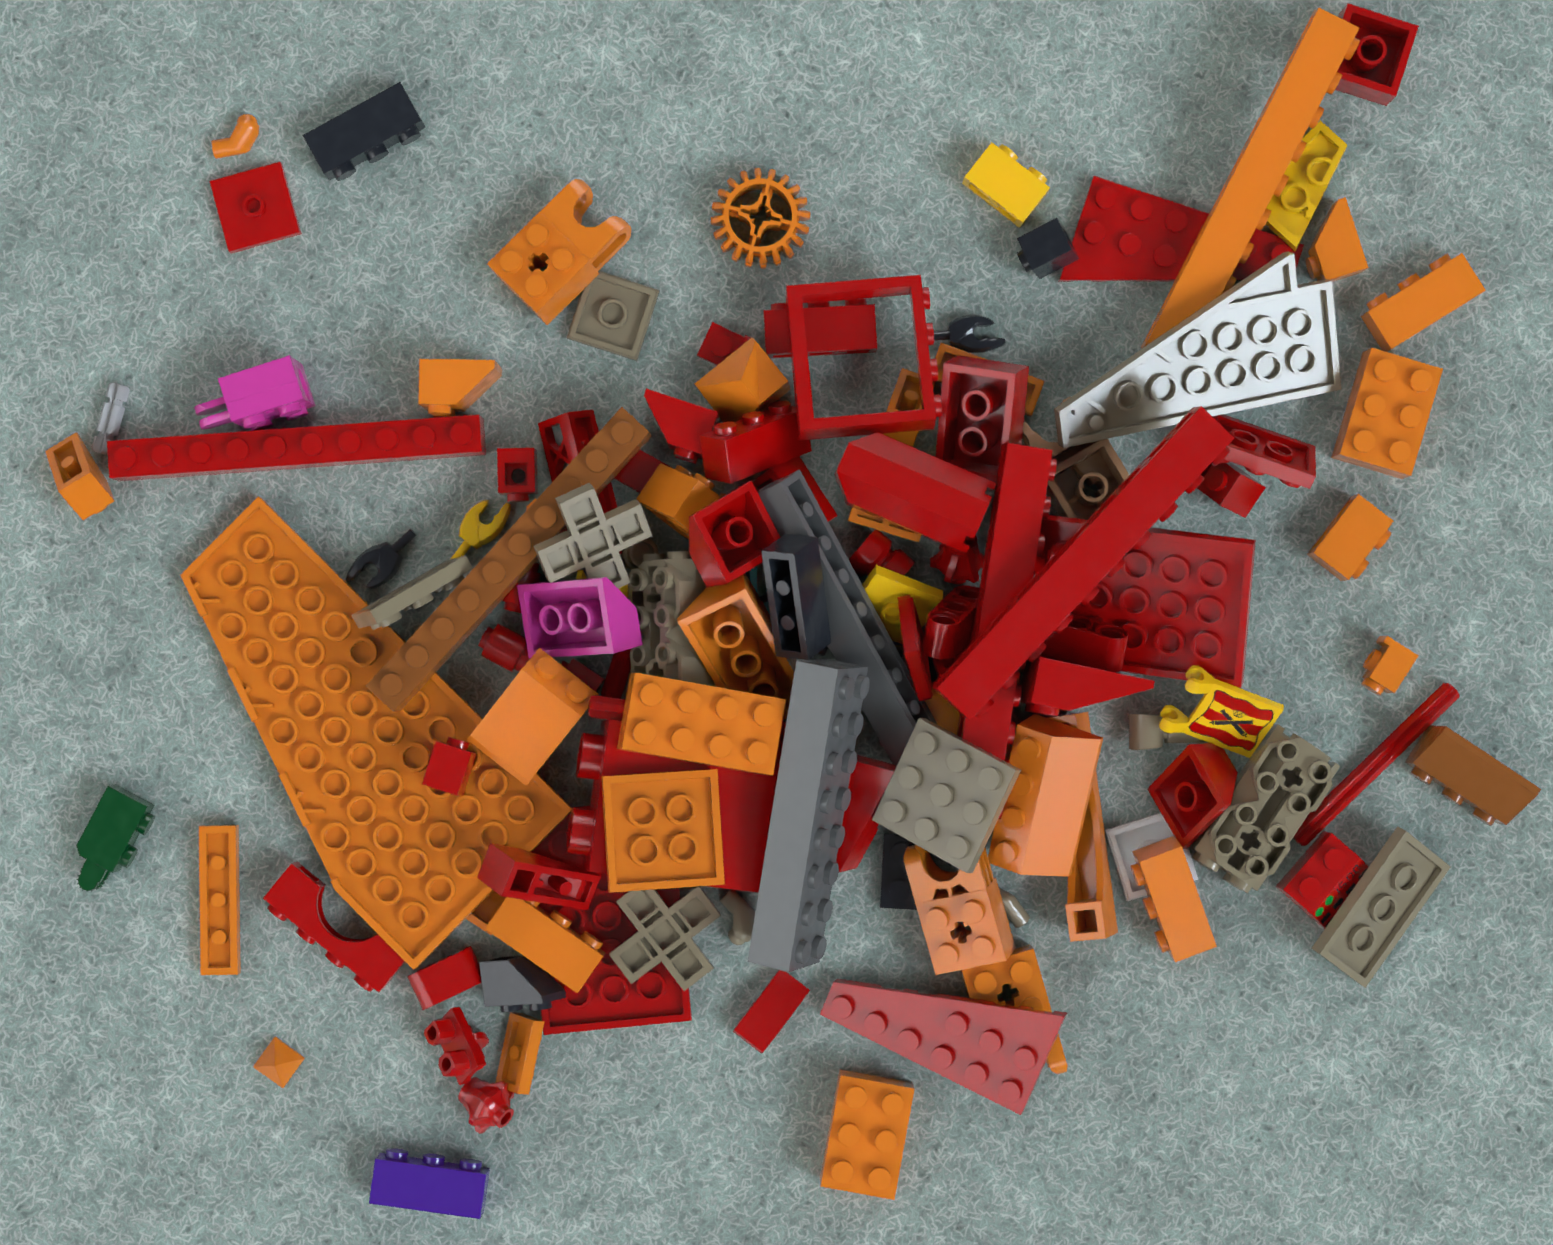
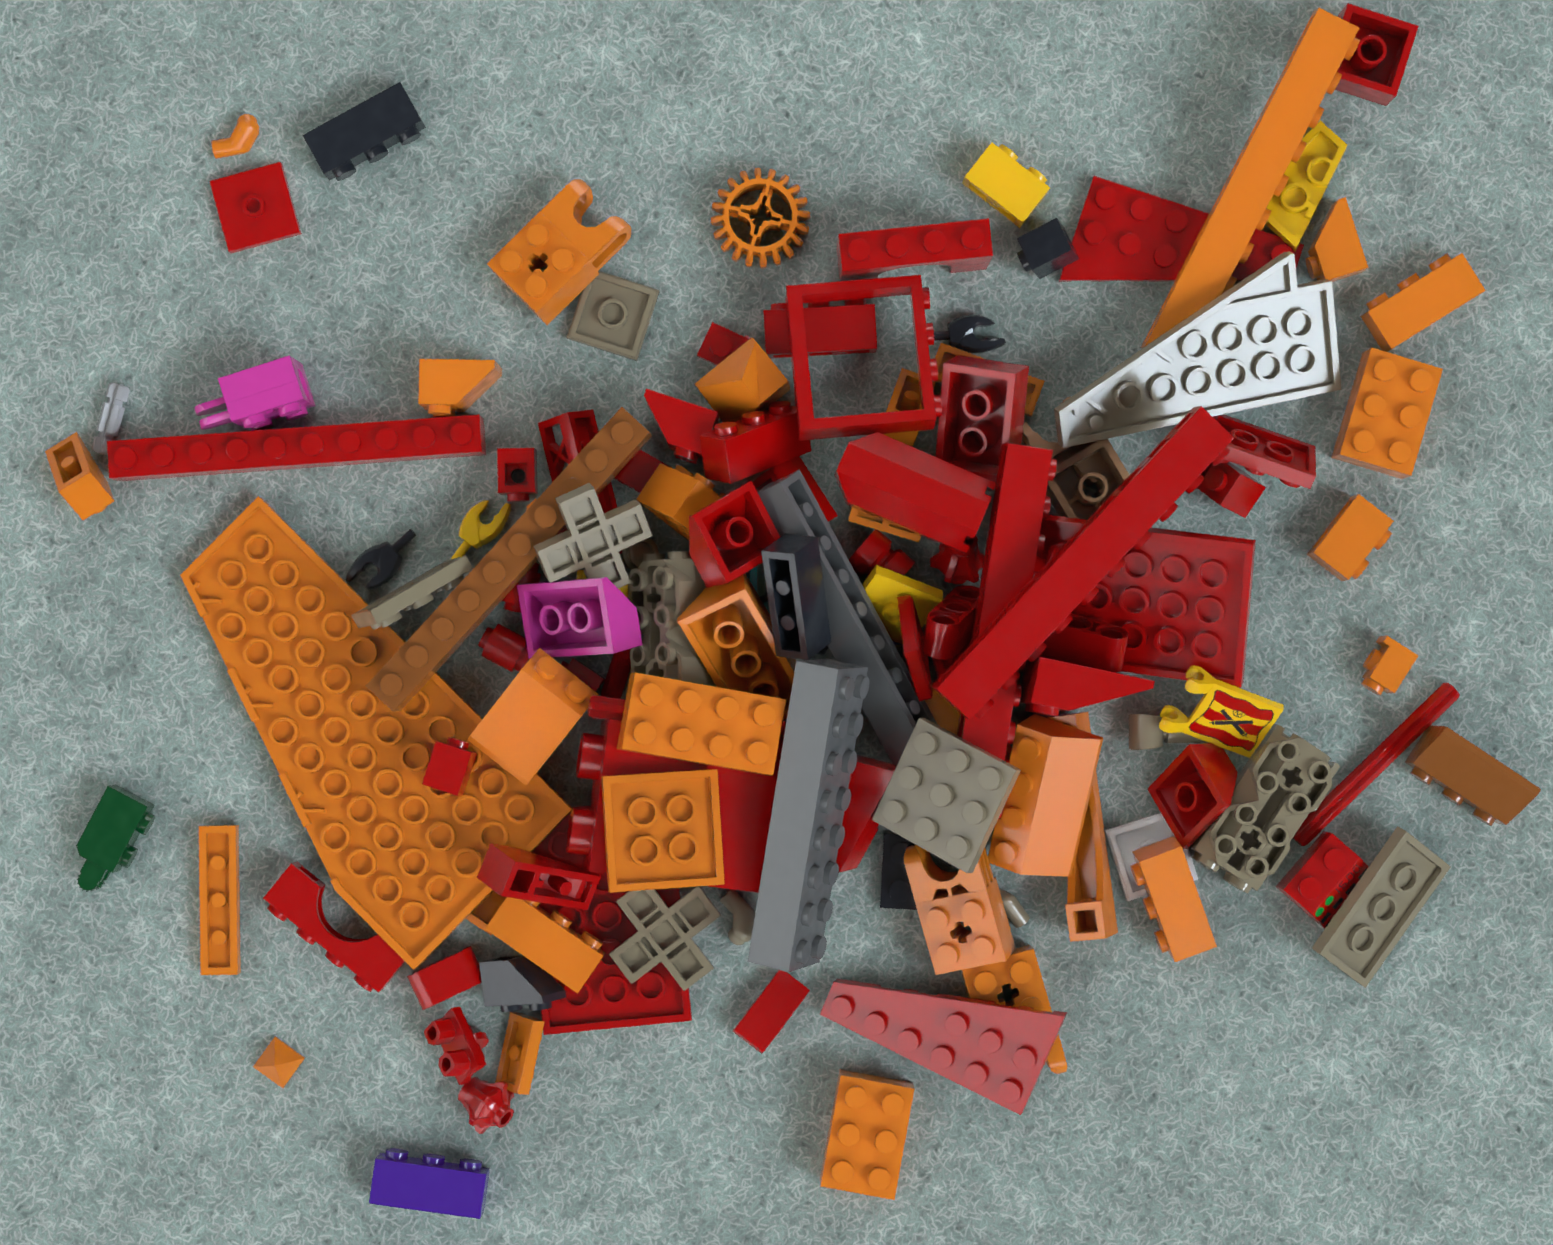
none -> red arch [836,218,993,281]

